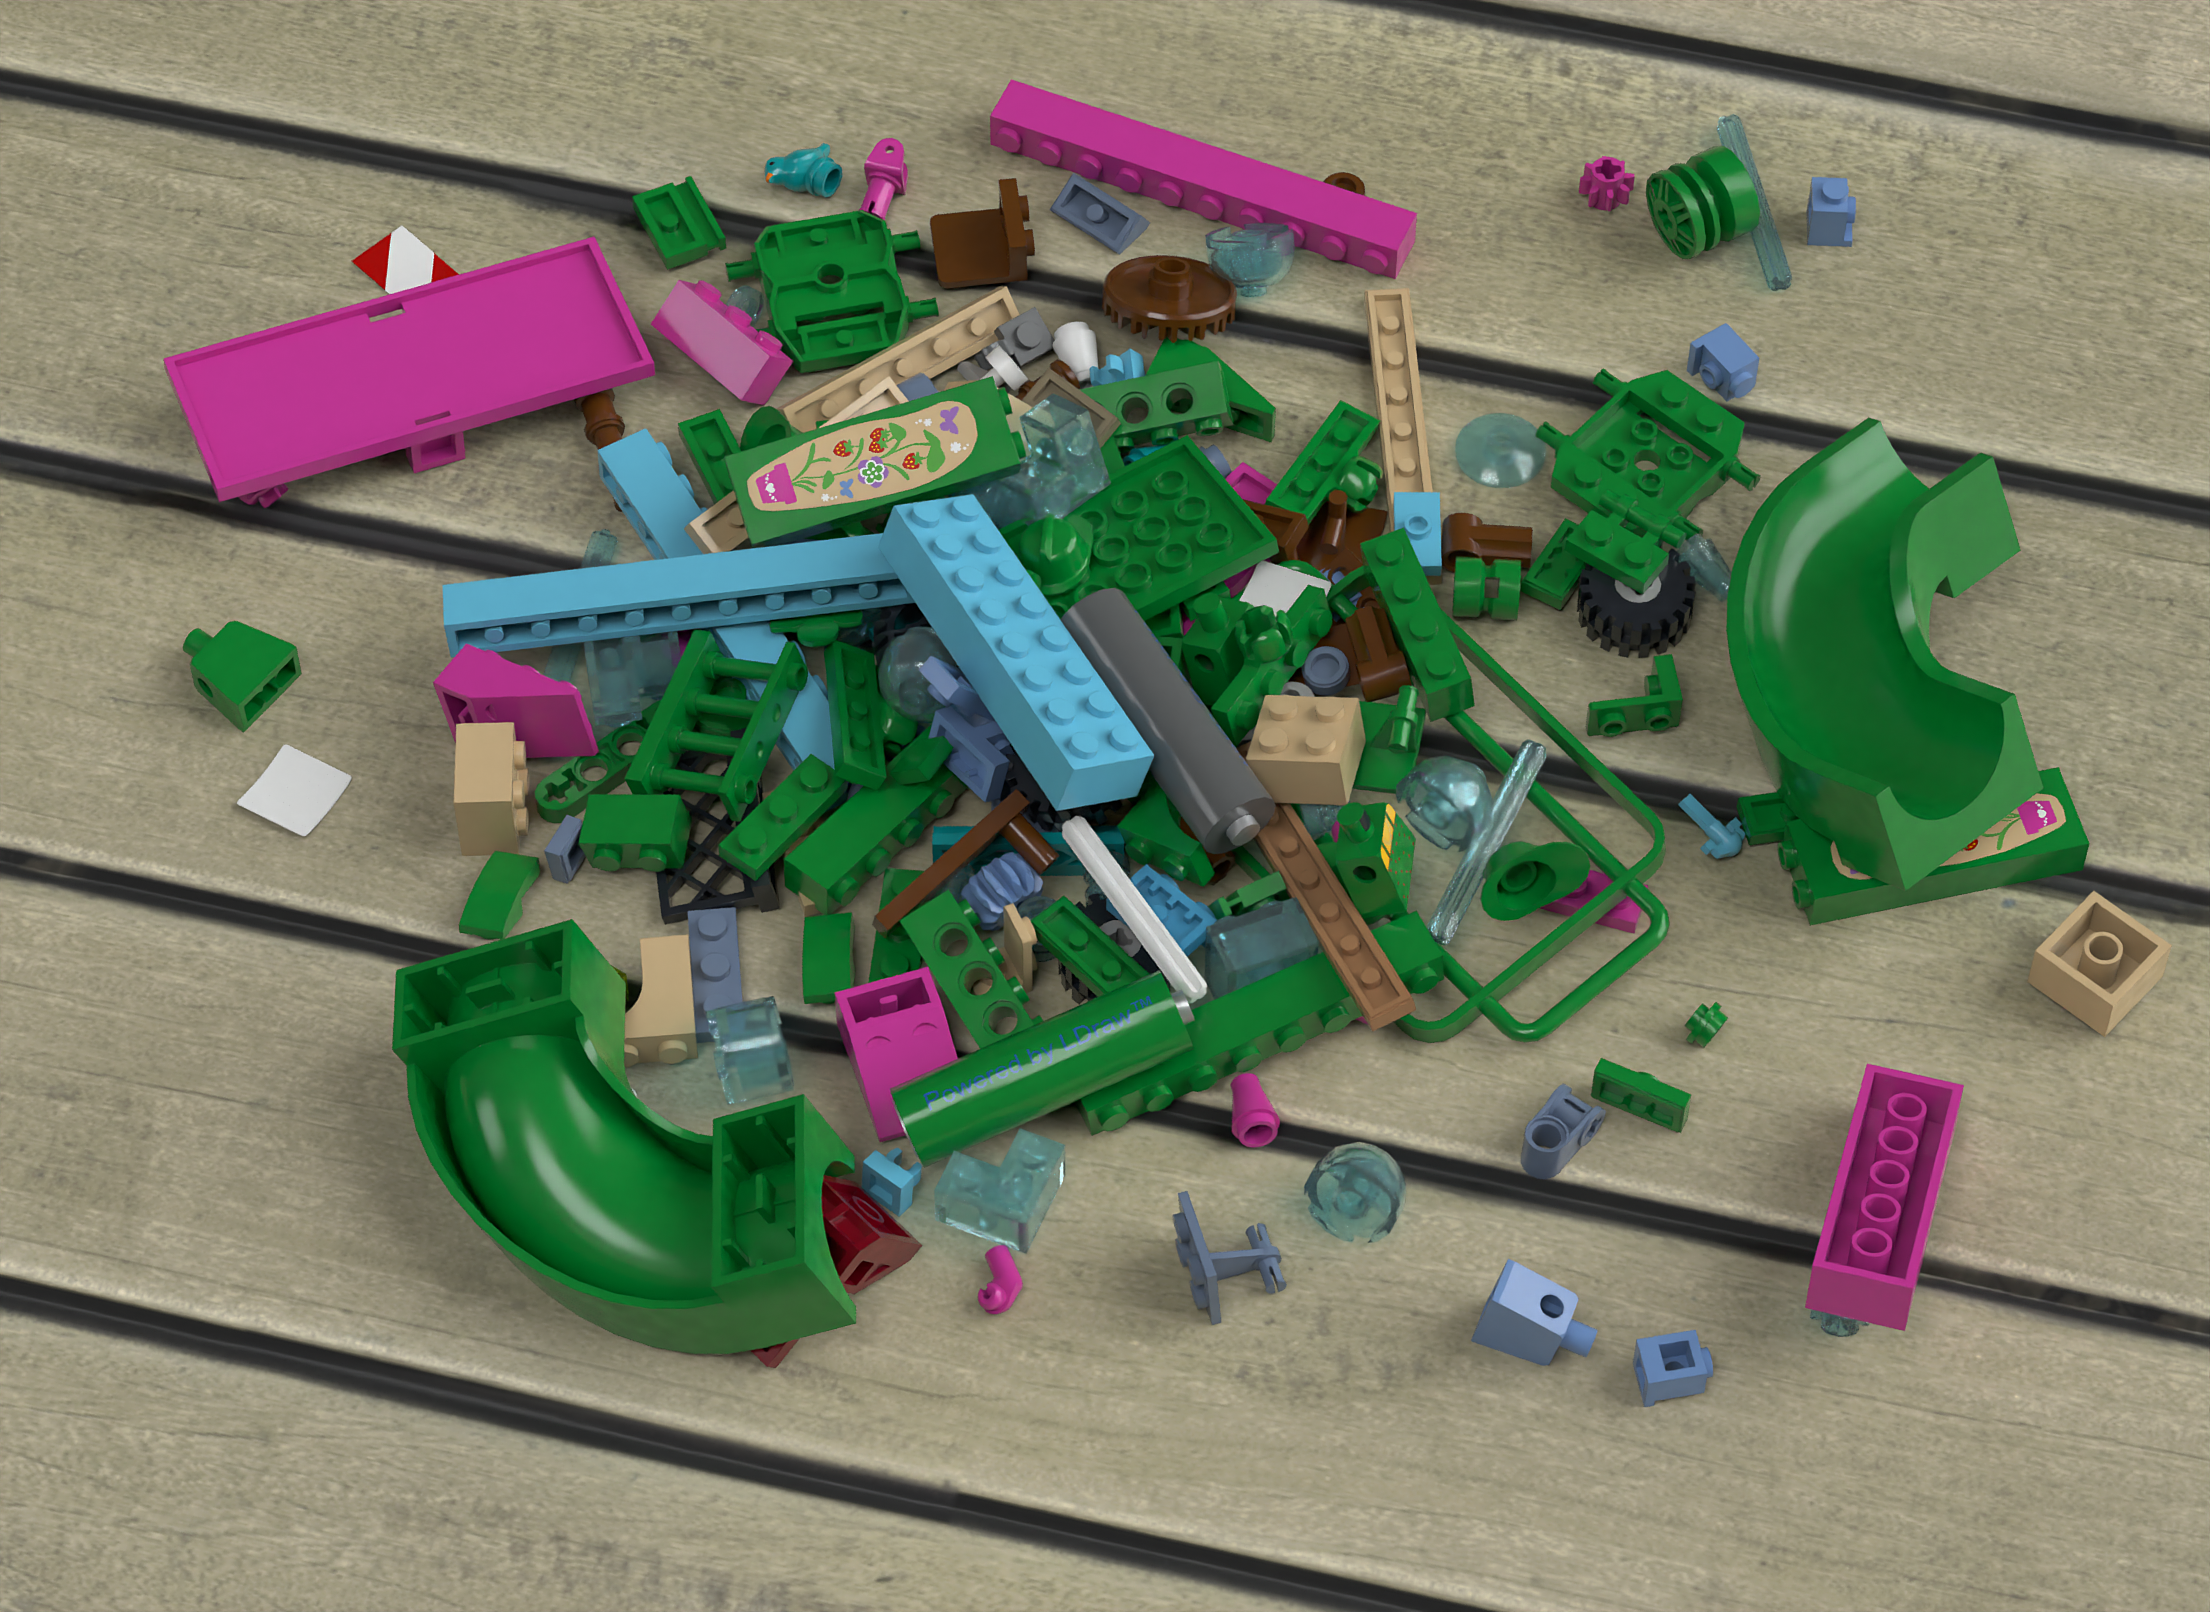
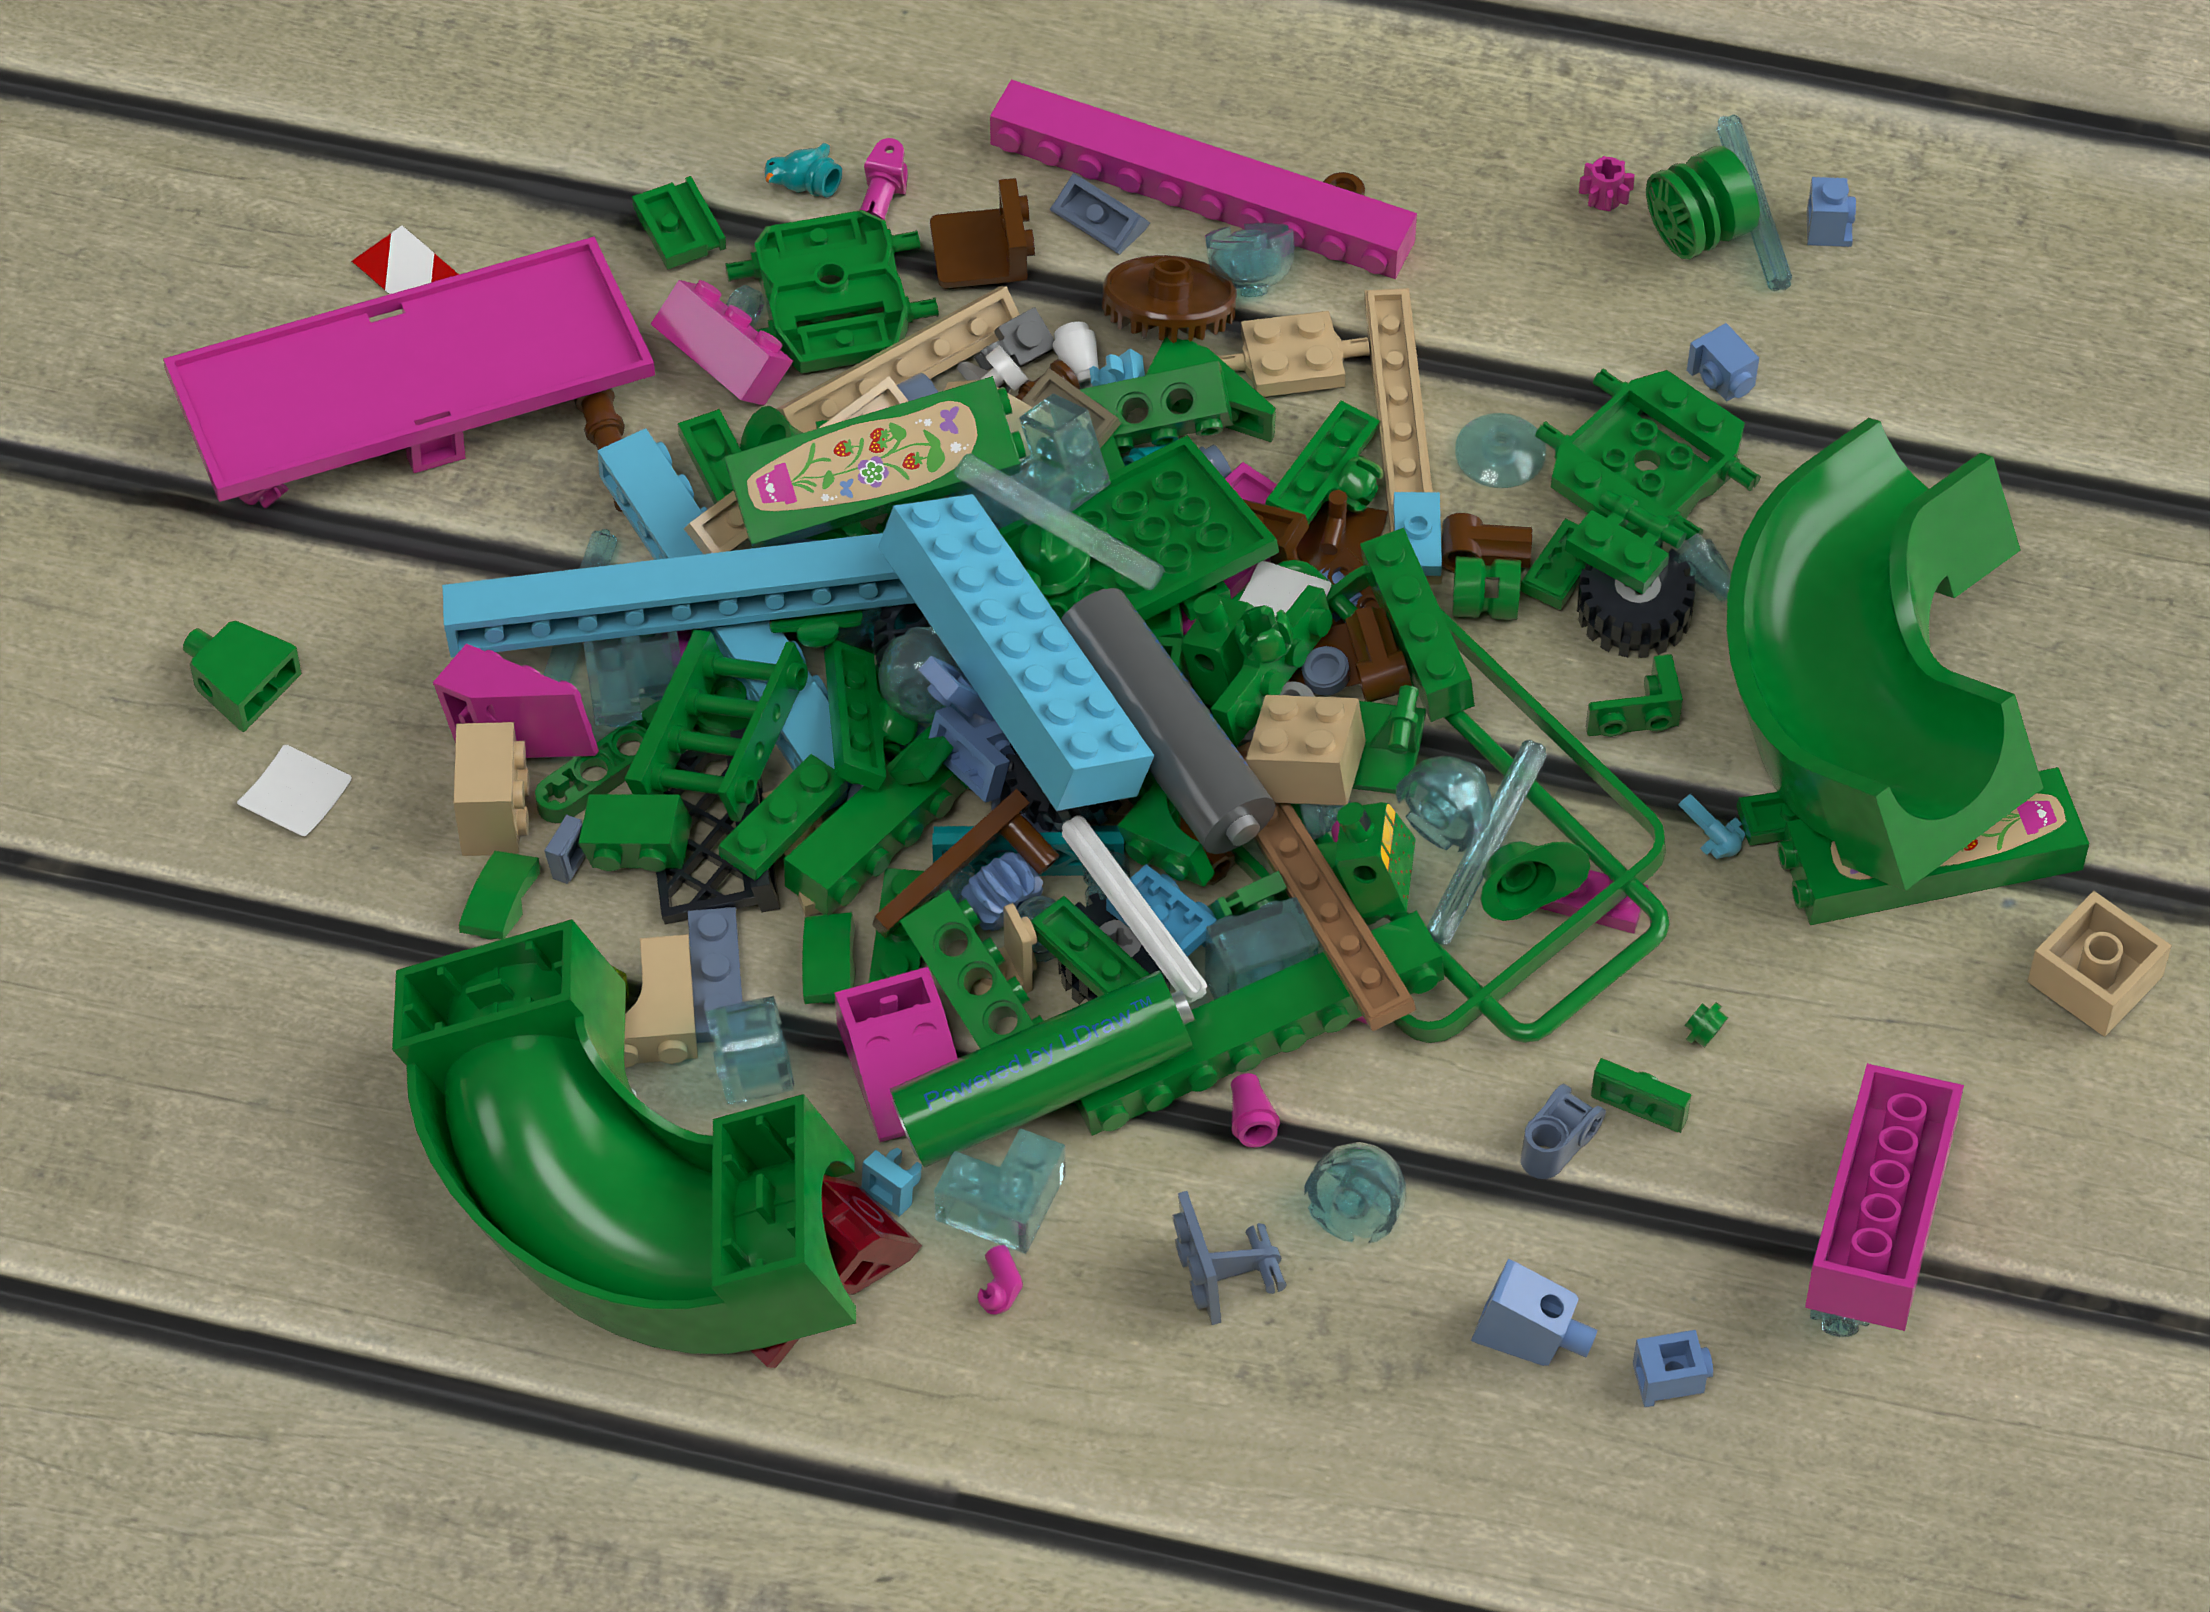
none -> clear light blue axle [955,453,1164,590]
none -> tan plate [1217,311,1370,397]

